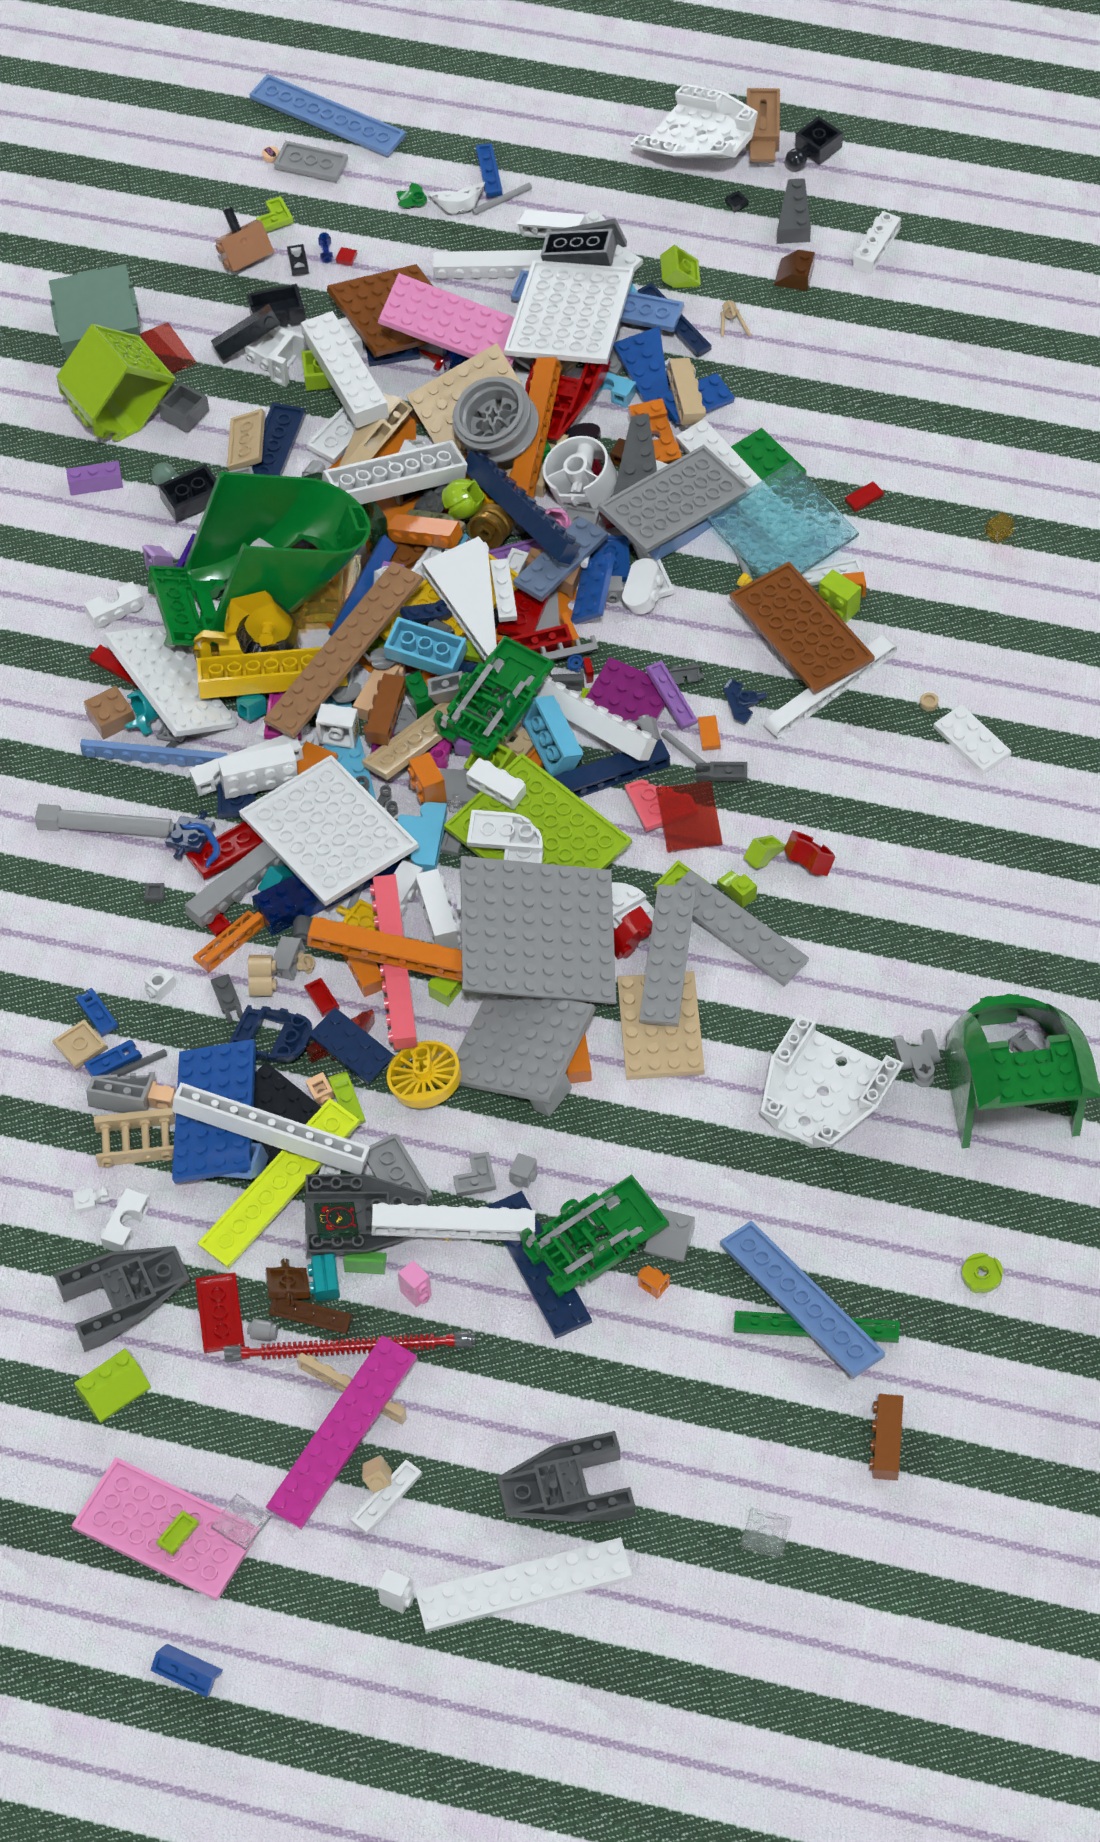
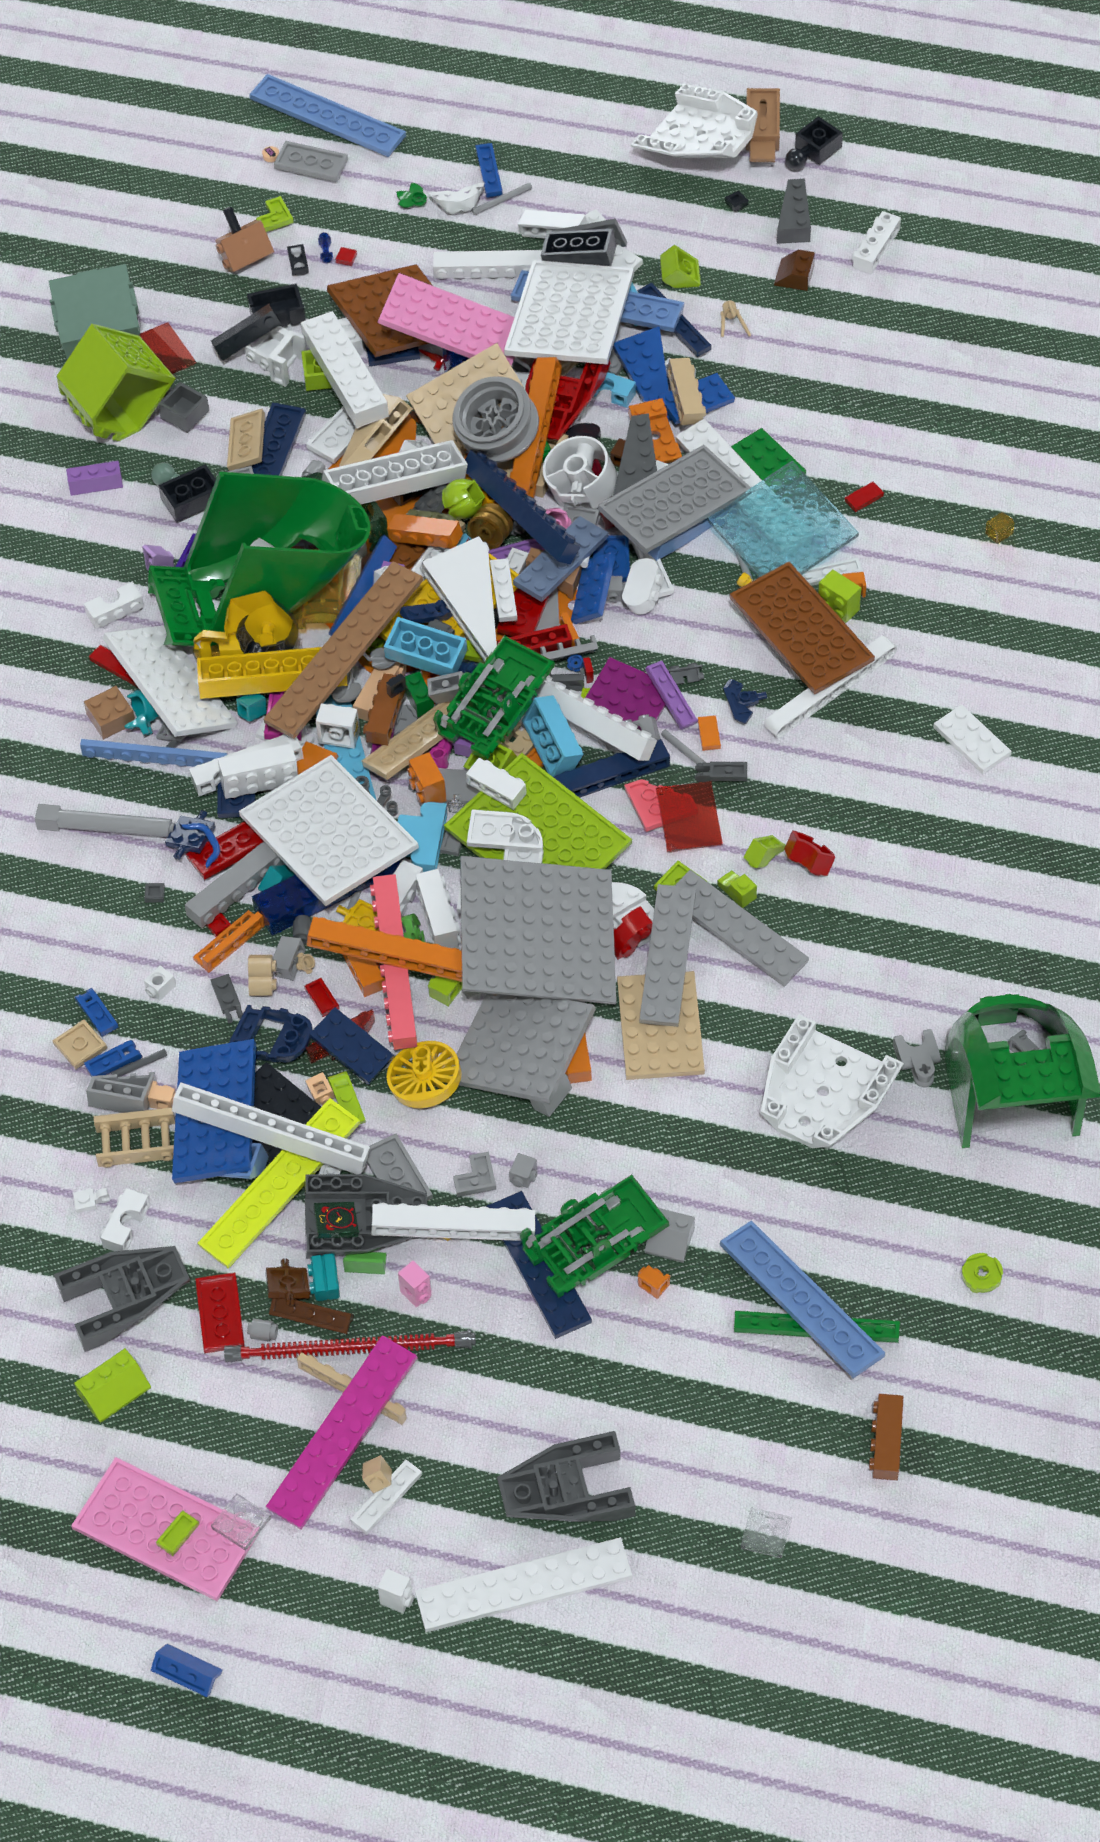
tan tile [920,692,939,711] -> none
none -> black plate [386,673,406,698]
none -> bright green plate [401,913,426,942]

